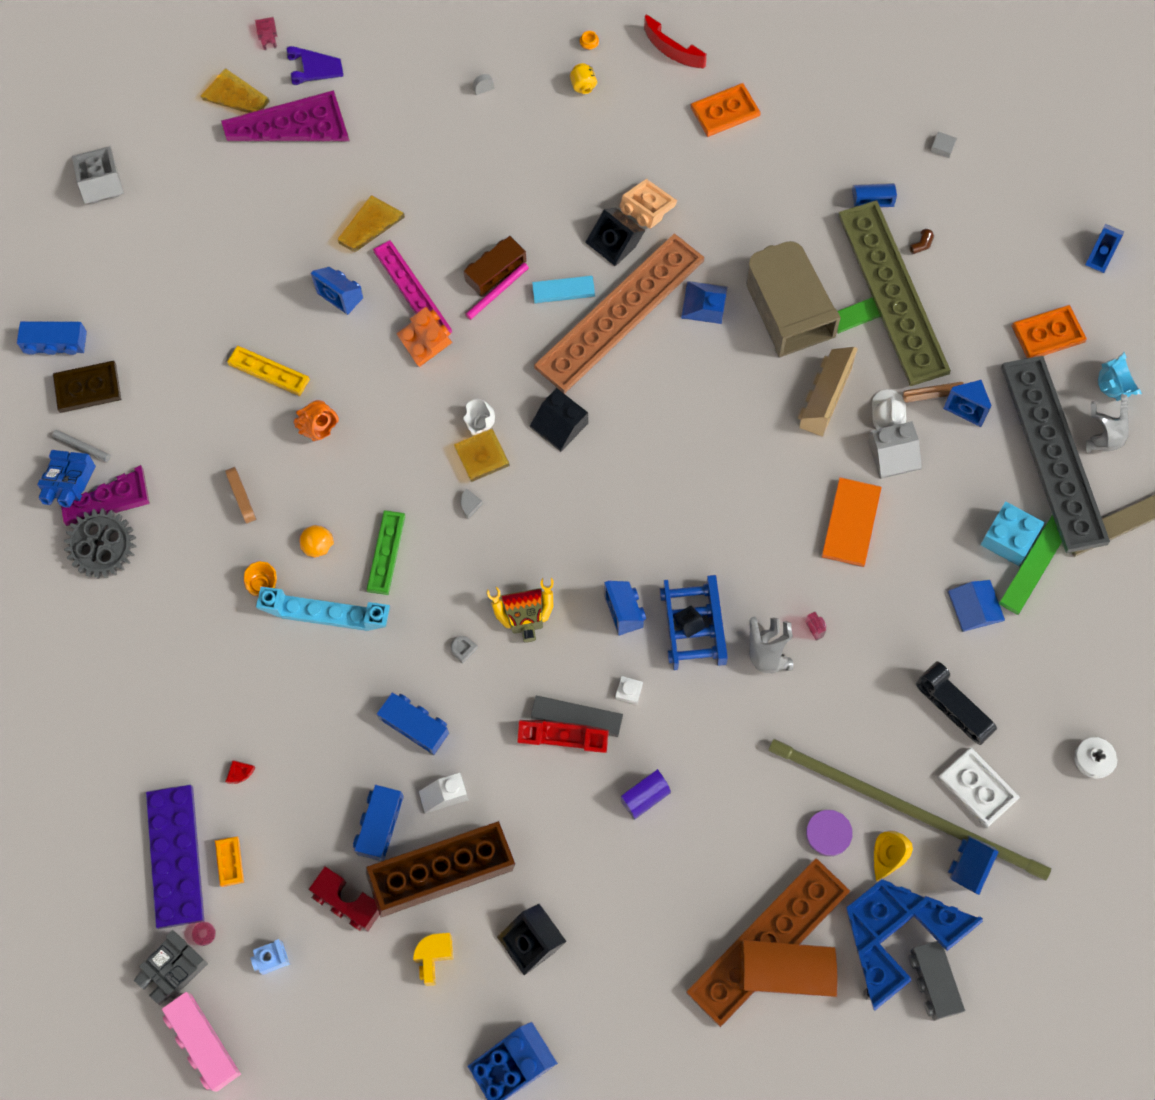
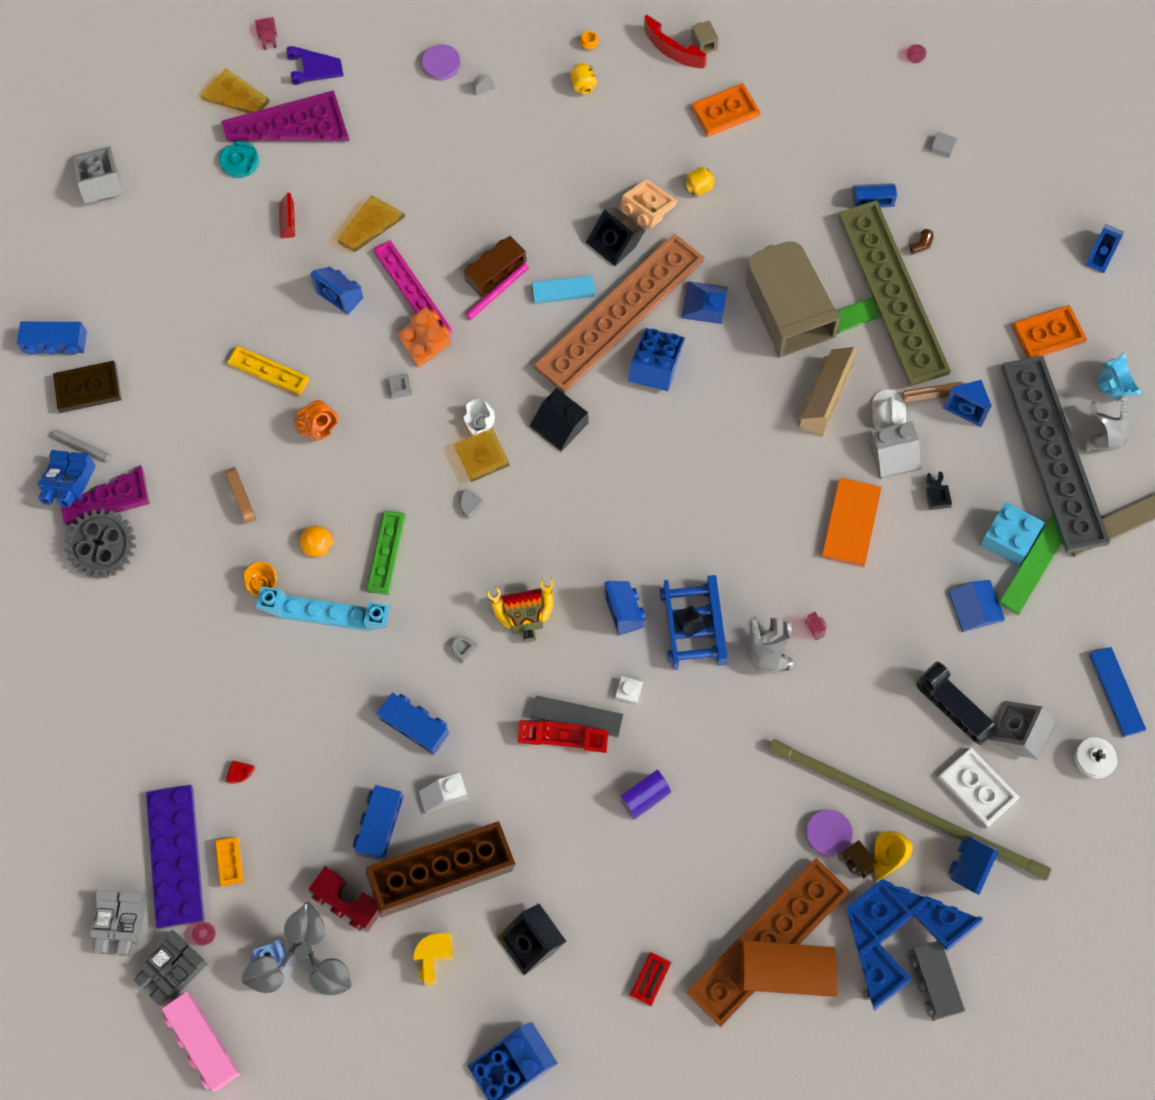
none -> light grey hips [90,890,147,956]
none -> teal tile [219,141,259,178]
none -> dark grey plant [241,902,352,995]
none -> red slope [279,192,295,238]
none -> light grey tile [387,374,412,399]
none -> medium lavender tile [422,44,461,80]
none -> blue slope [628,328,685,391]
none -> red tile [630,952,672,1007]
none -> yellow head [685,167,716,196]
none -> dark tan brick [691,20,718,54]
none -> dark brown brick [838,840,877,879]
none -> clear pink plate [907,44,927,63]
none -> black plate [925,472,952,510]
none -> light grey slope [988,701,1056,760]
none -> blue tile [1089,647,1146,738]

